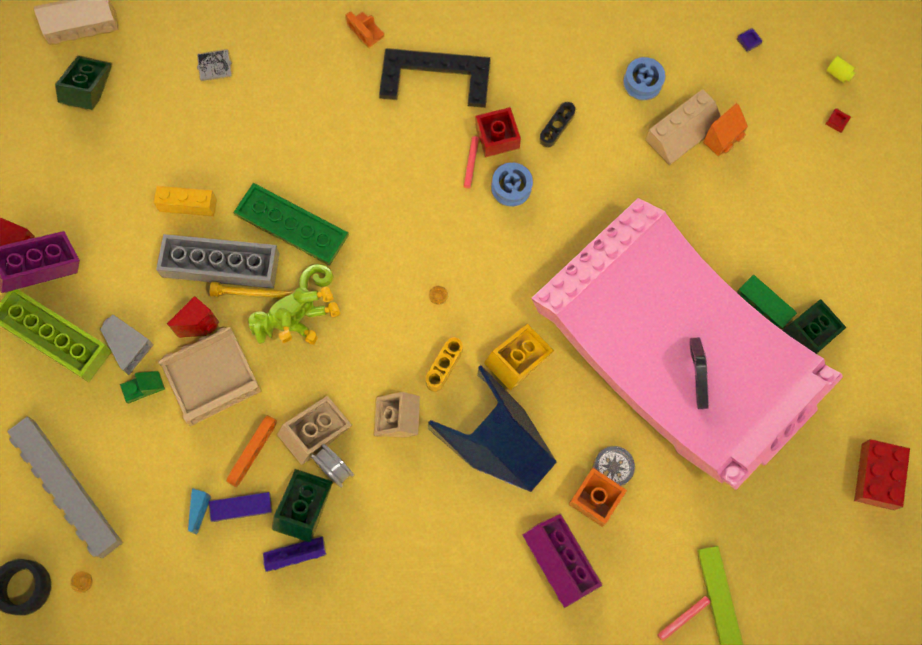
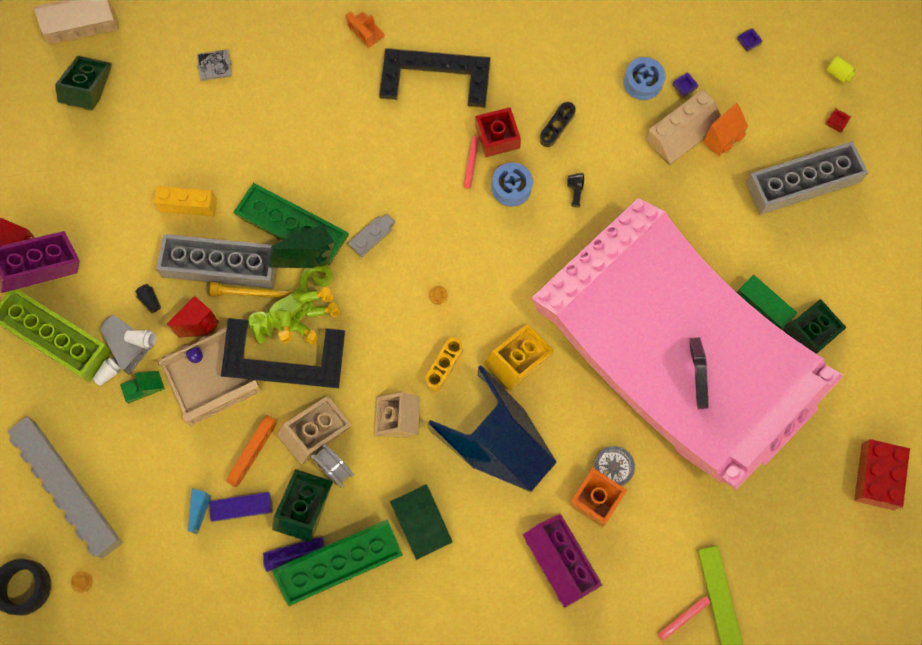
none -> white cone [92,357,121,386]
none -> white cone [124,330,156,349]
none -> black cone [135,284,161,313]
none -> dark purple hinge [186,347,203,363]
none -> black plate [221,318,345,389]
none -> dark green slope [268,224,335,268]
none -> green plate [272,519,403,606]
none -> light grey hinge [348,214,395,258]
none -> dark green slope [390,484,453,560]
none -> black bar [567,173,584,208]
none -> dark purple plate [672,72,699,98]
none -> light grey brick [746,141,868,215]

